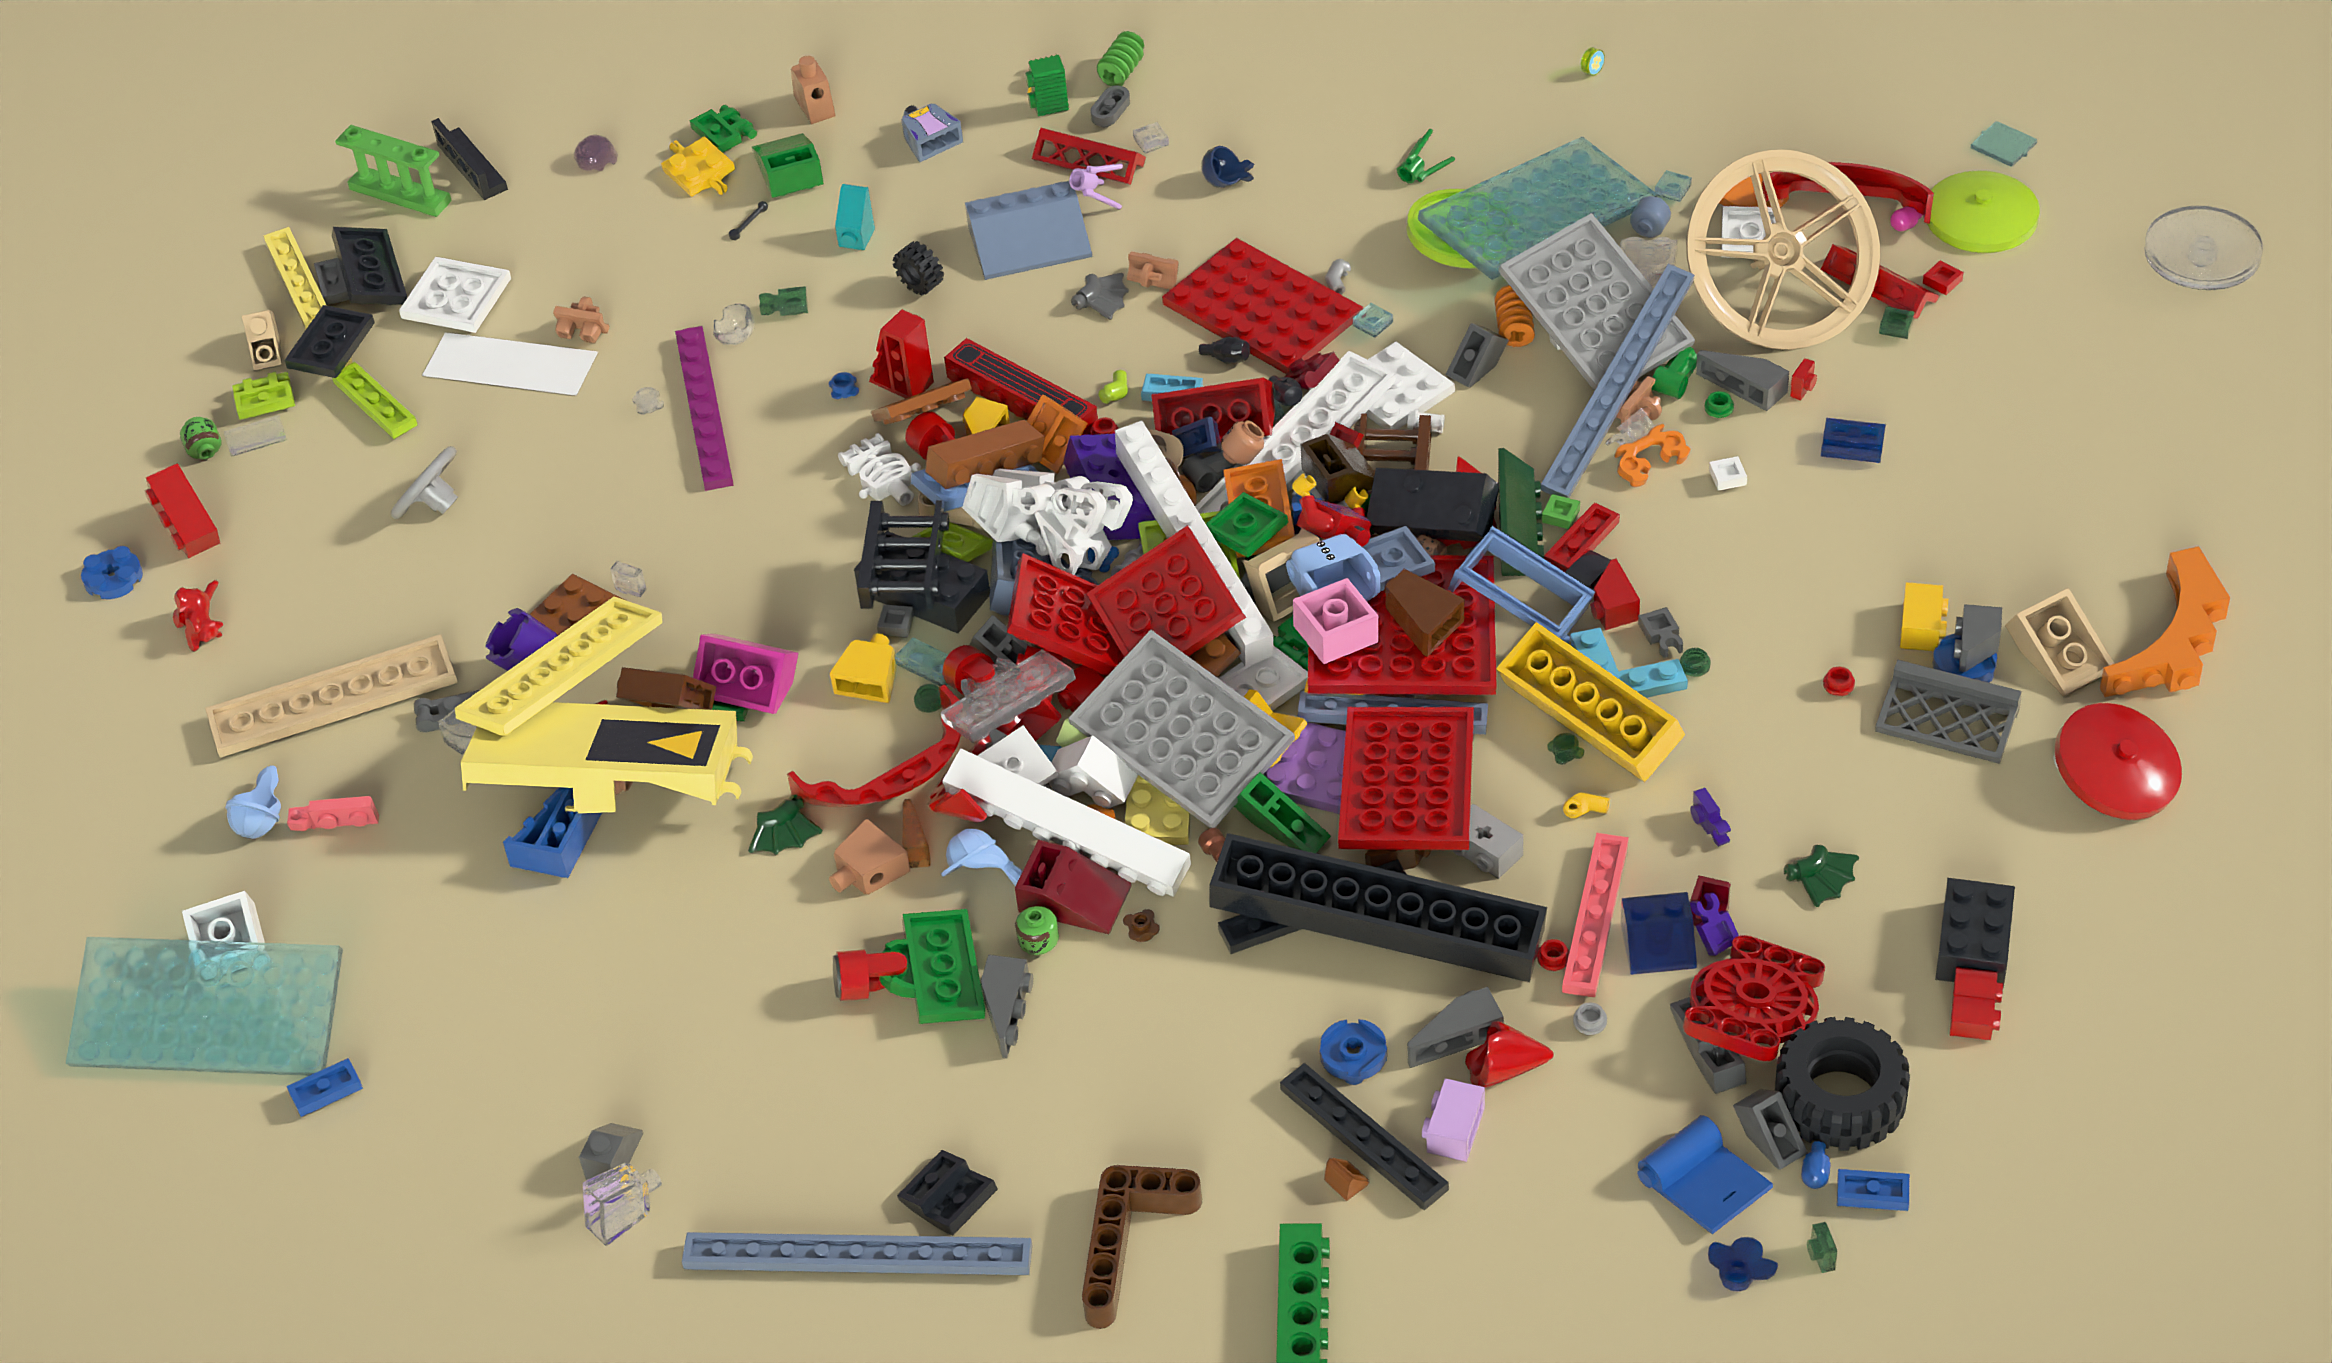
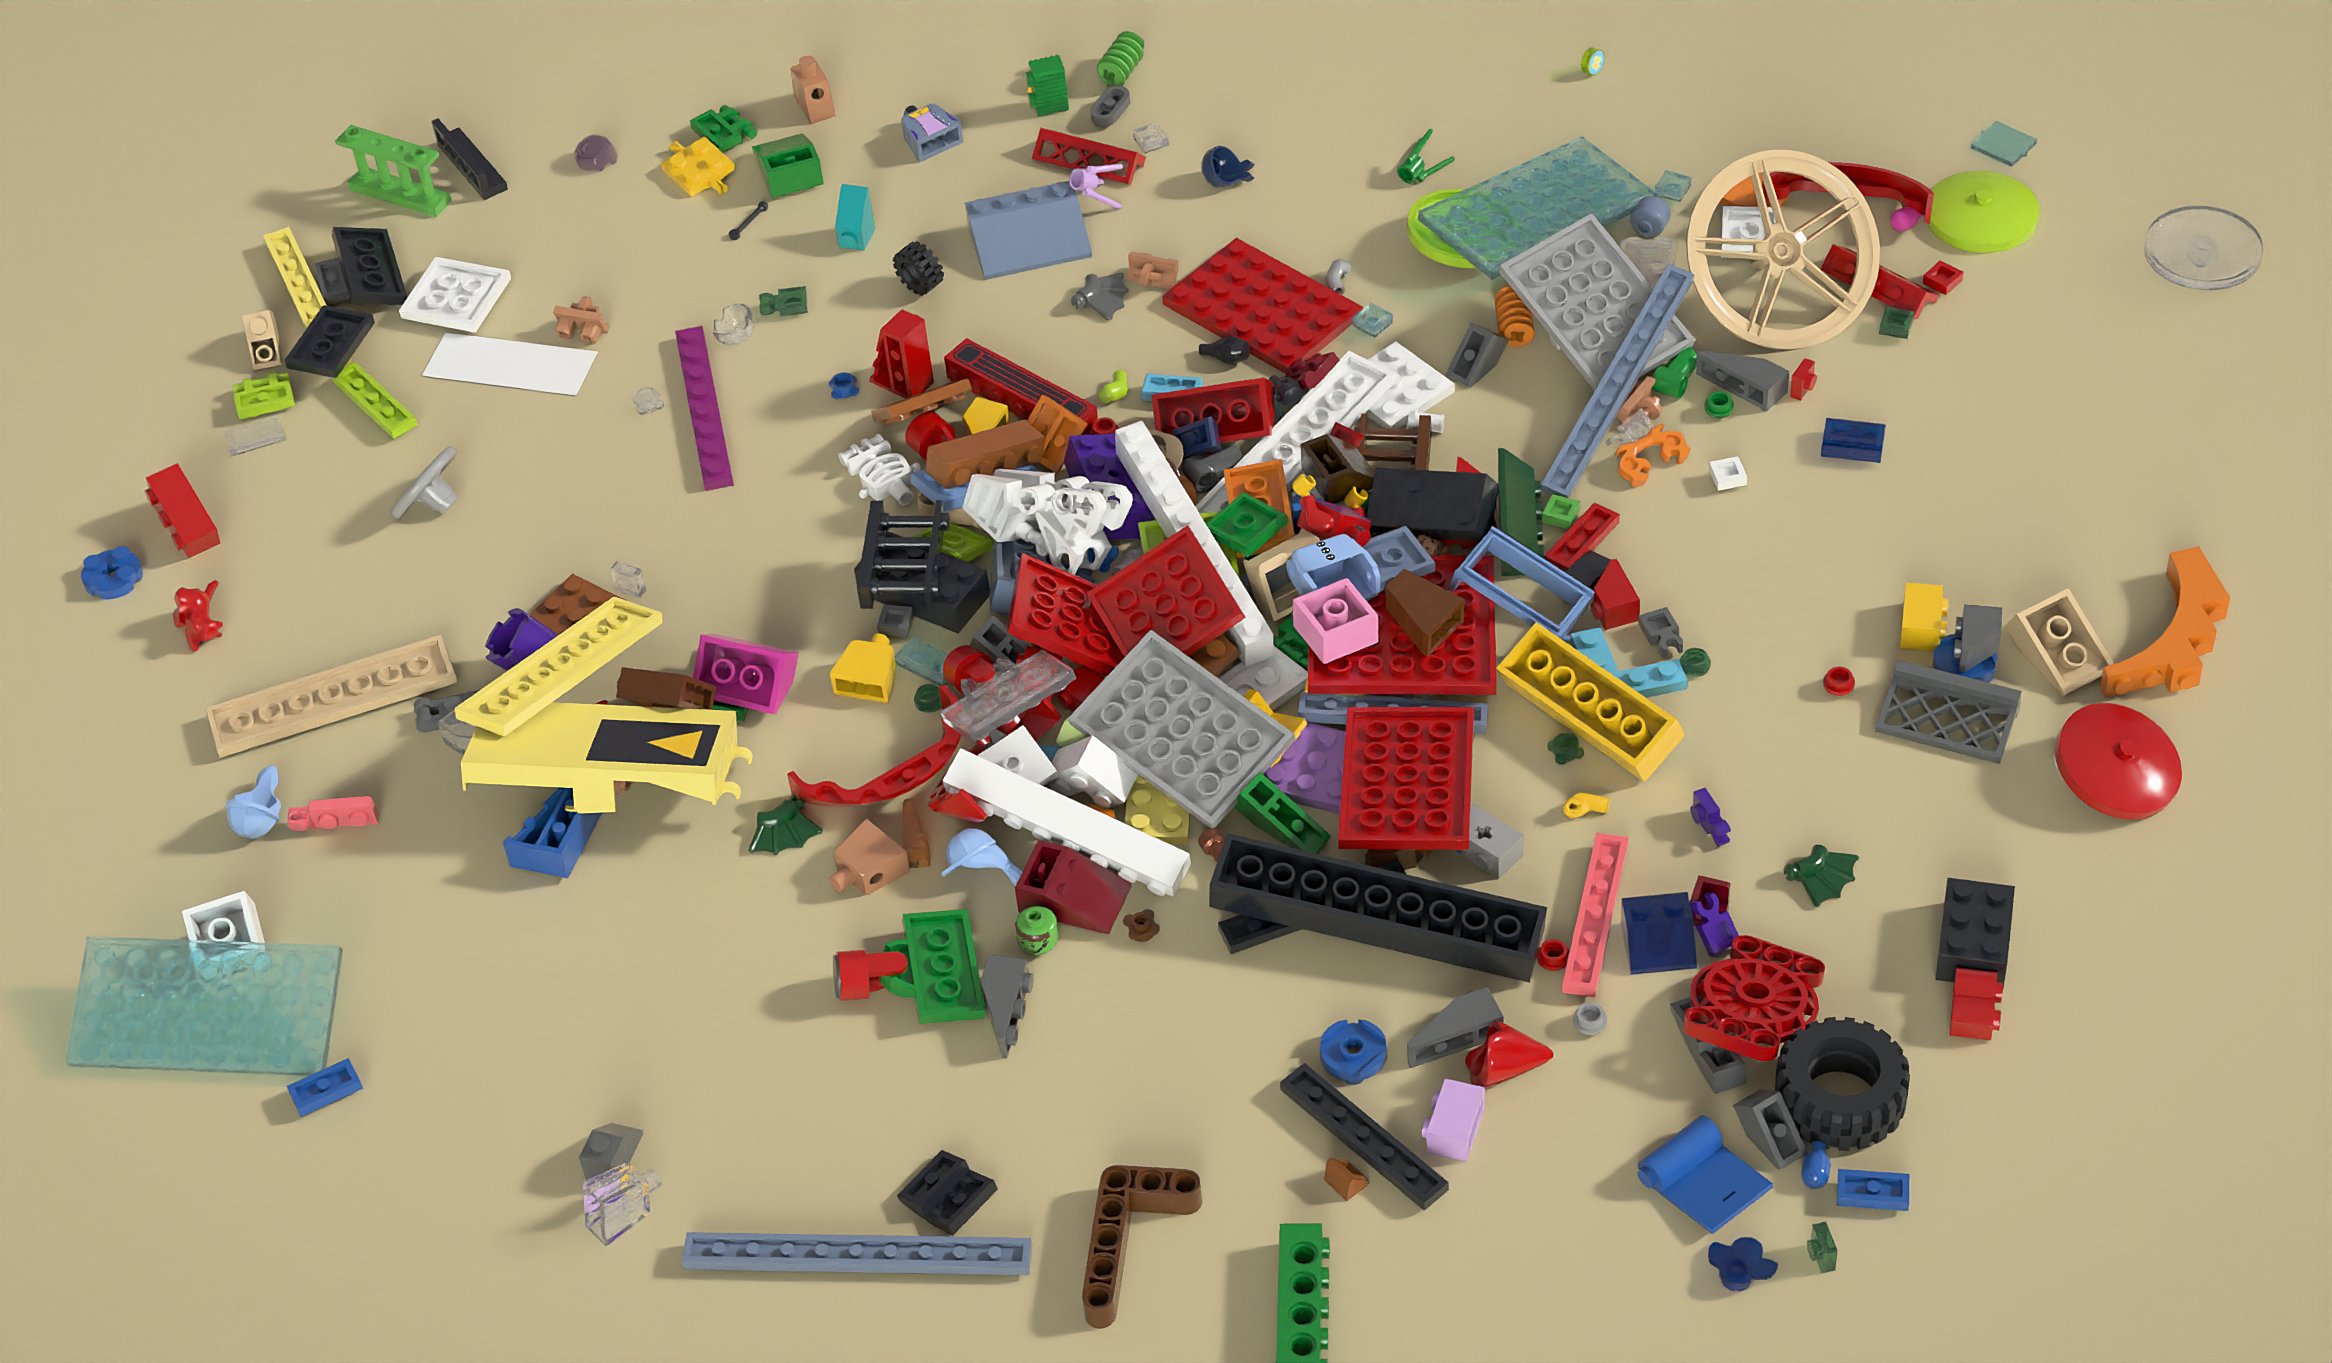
bright green head [180,417,222,460] -> none
nougat head [1221,421,1264,465] -> none

